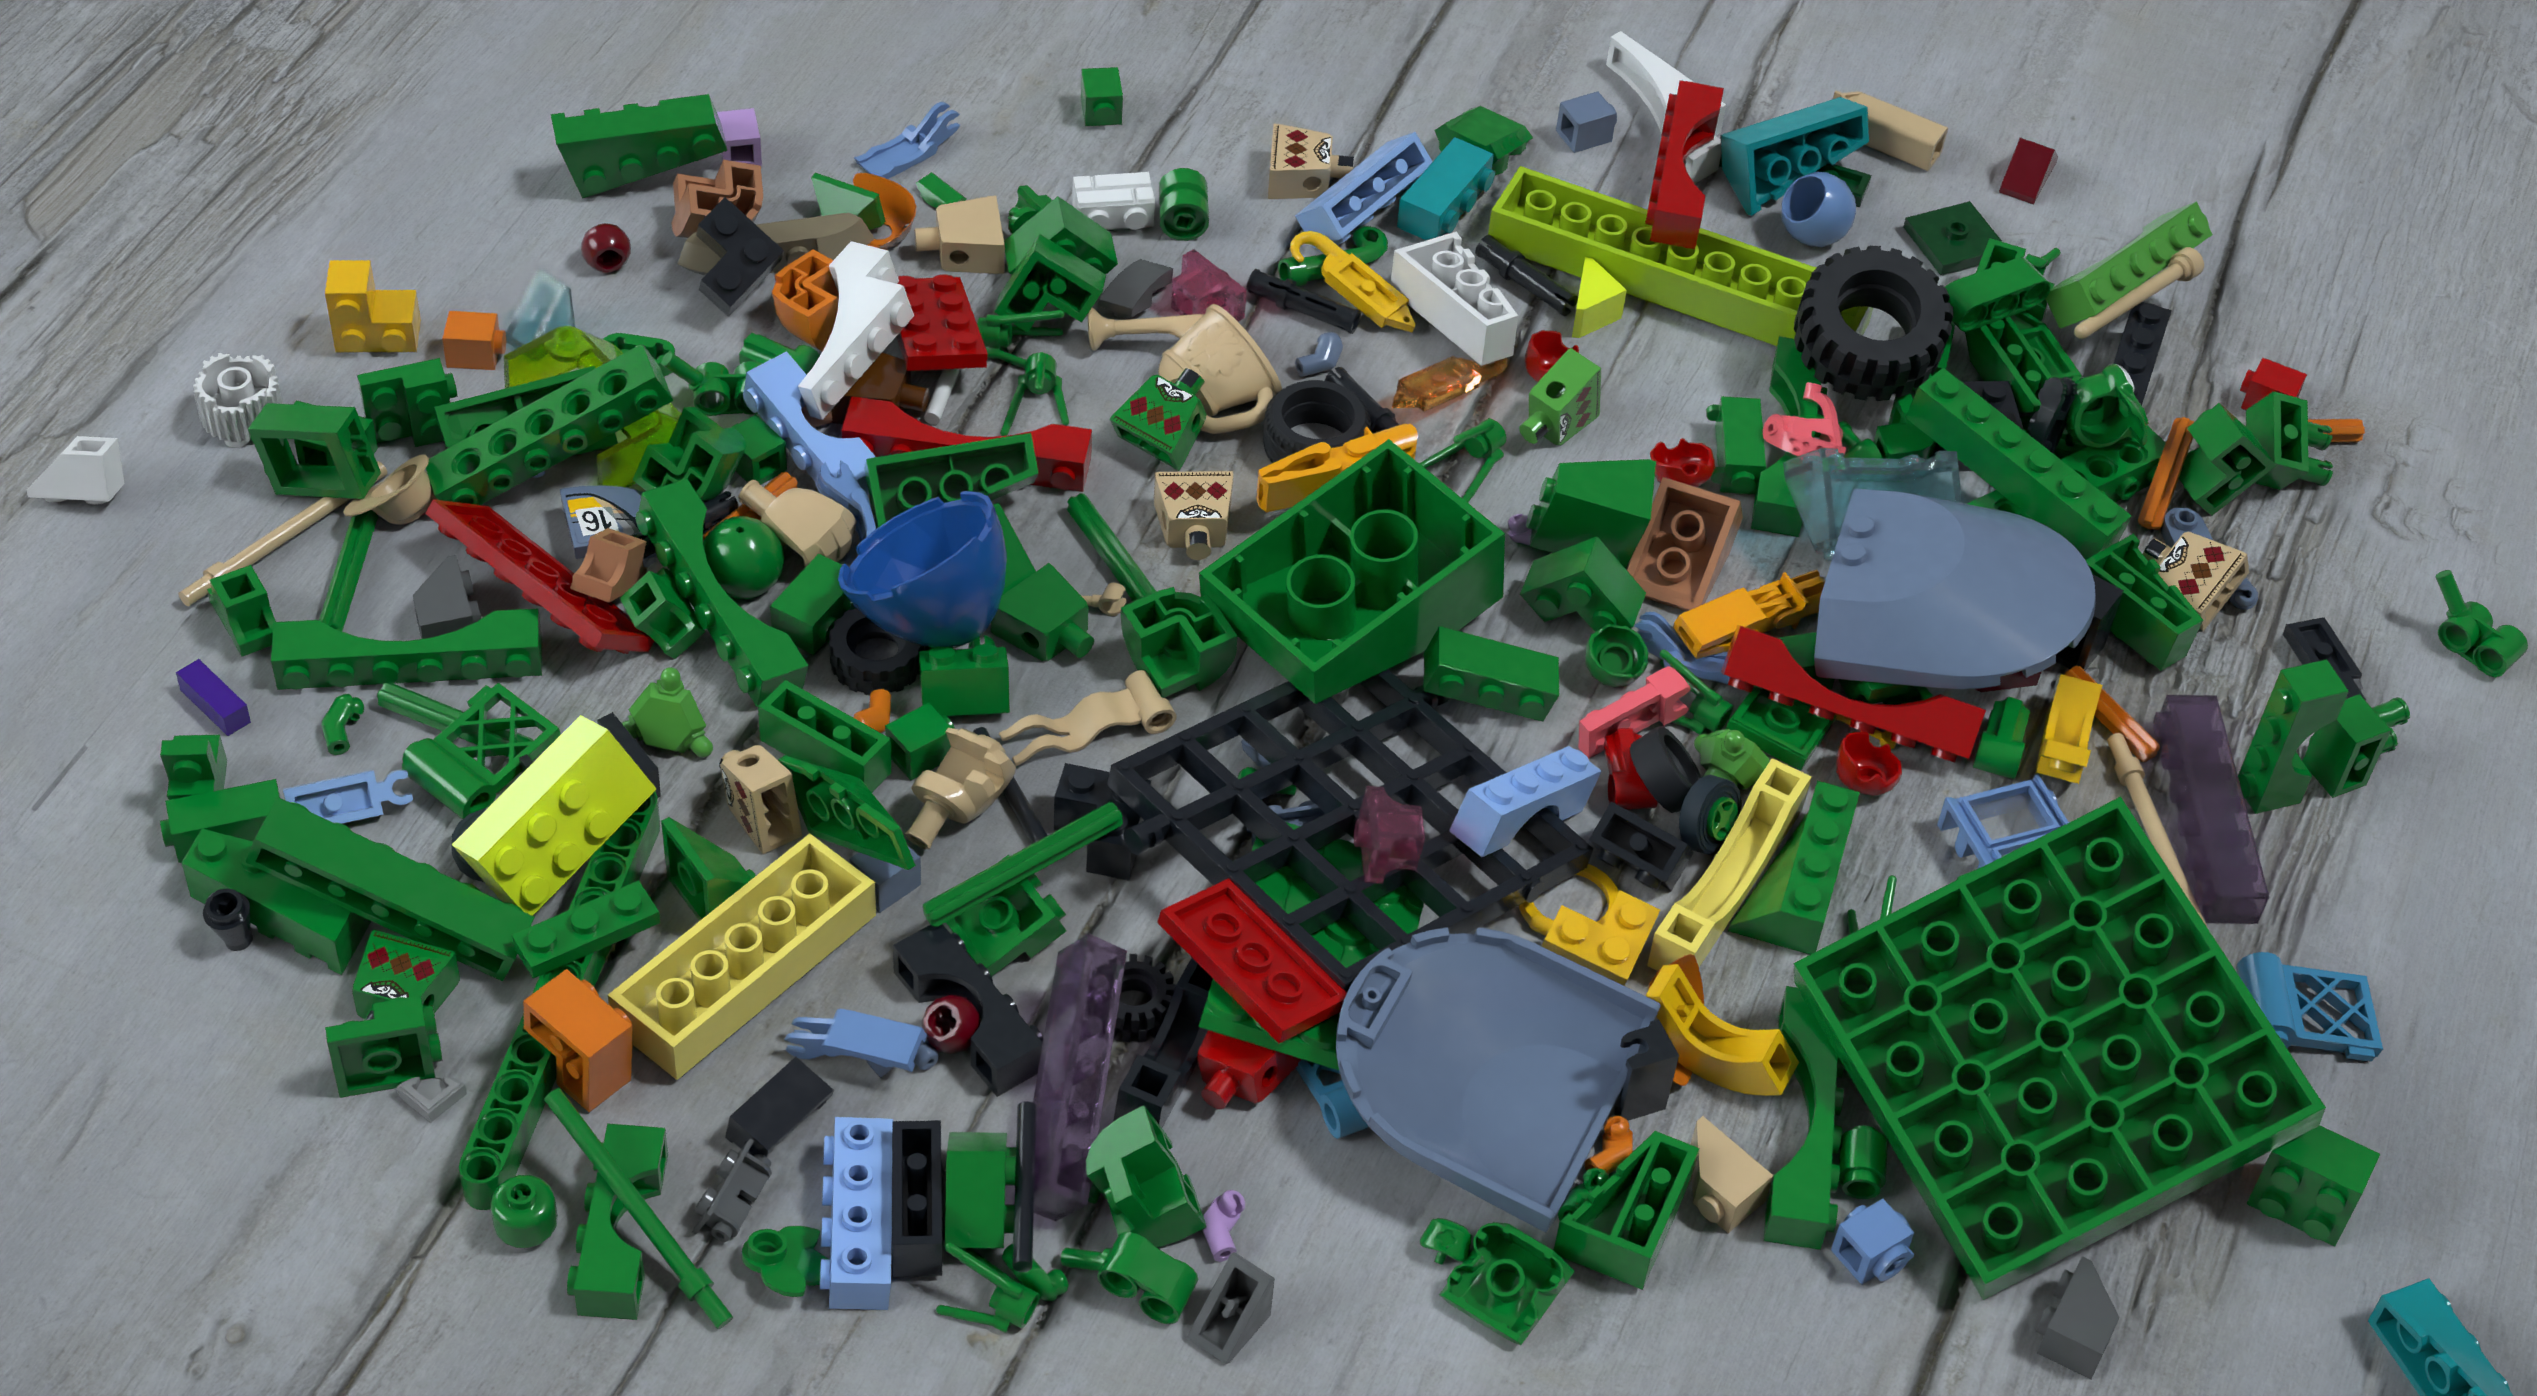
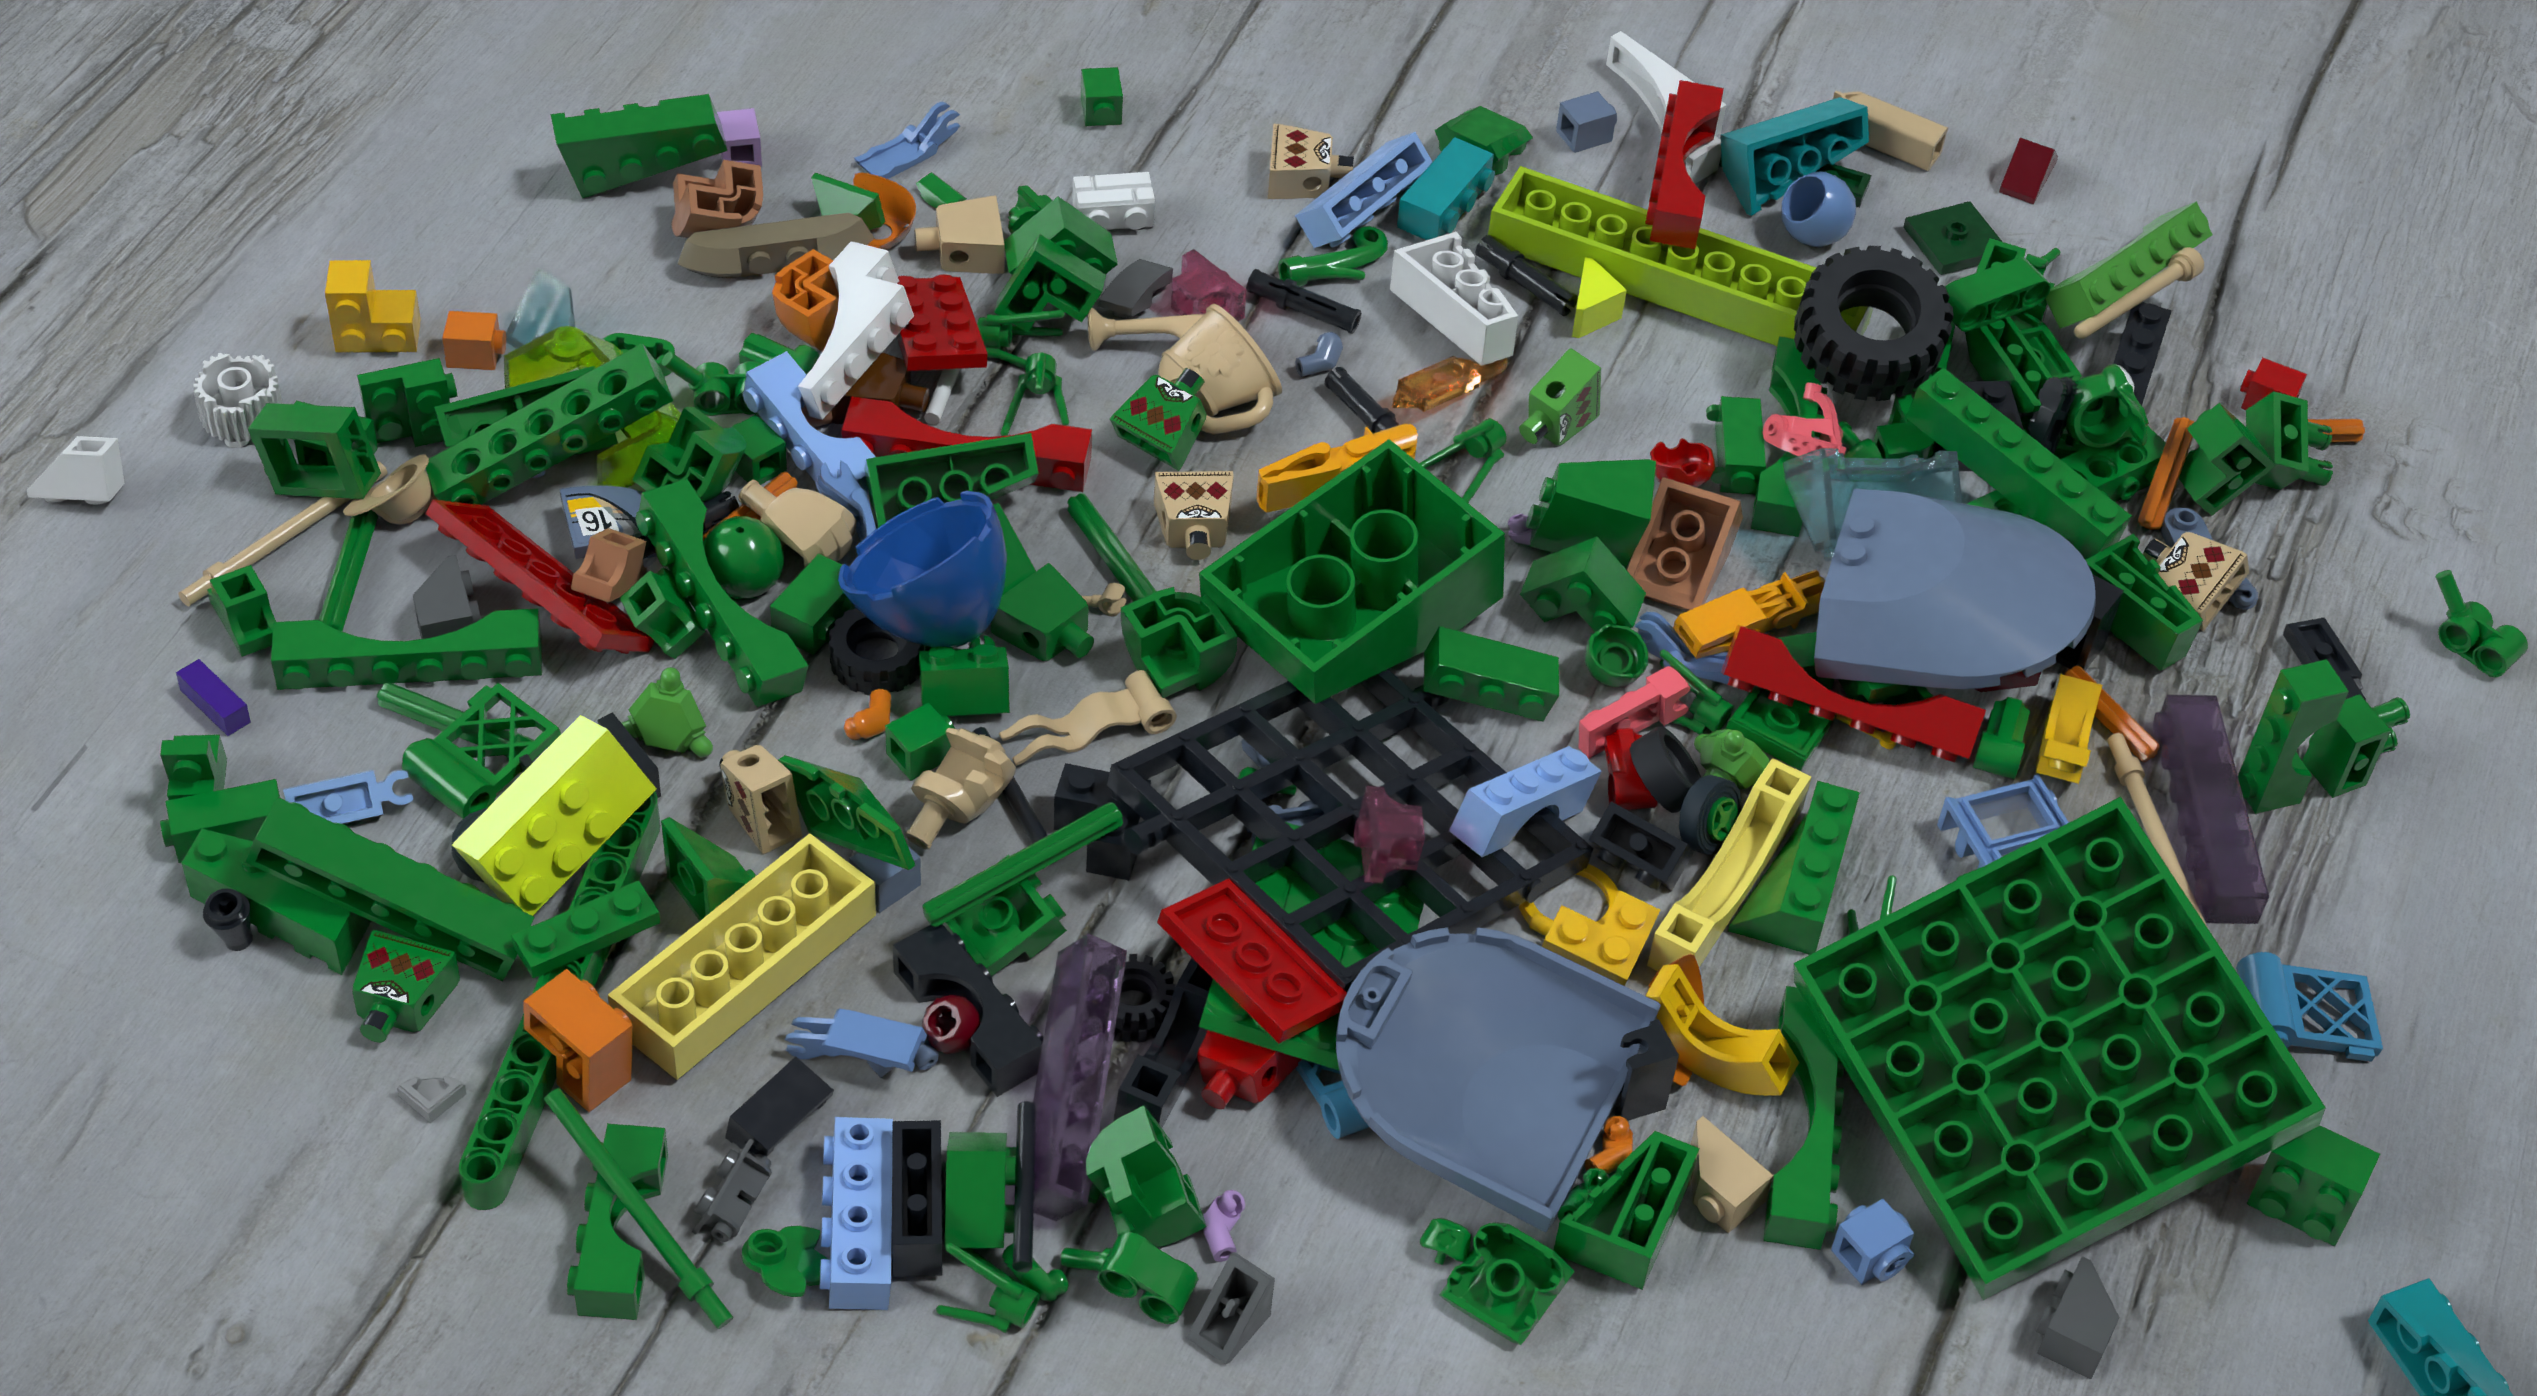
green arm [321,694,364,755] -> none
green plate [325,995,443,1098] -> none
green head [490,1175,558,1248] -> none
dark red piece [581,223,631,273] -> none
black brick [696,197,784,317] -> none
green brick [758,680,892,792] -> none
green wheel [1159,168,1209,241] -> none
black tyre [1263,380,1371,463] -> none
yellow plate [1290,231,1416,333] -> none
red hair [1525,330,1579,382] -> none
red hair [1836,731,1902,796] -> none
green brick [1839,1125,1888,1199] -> none

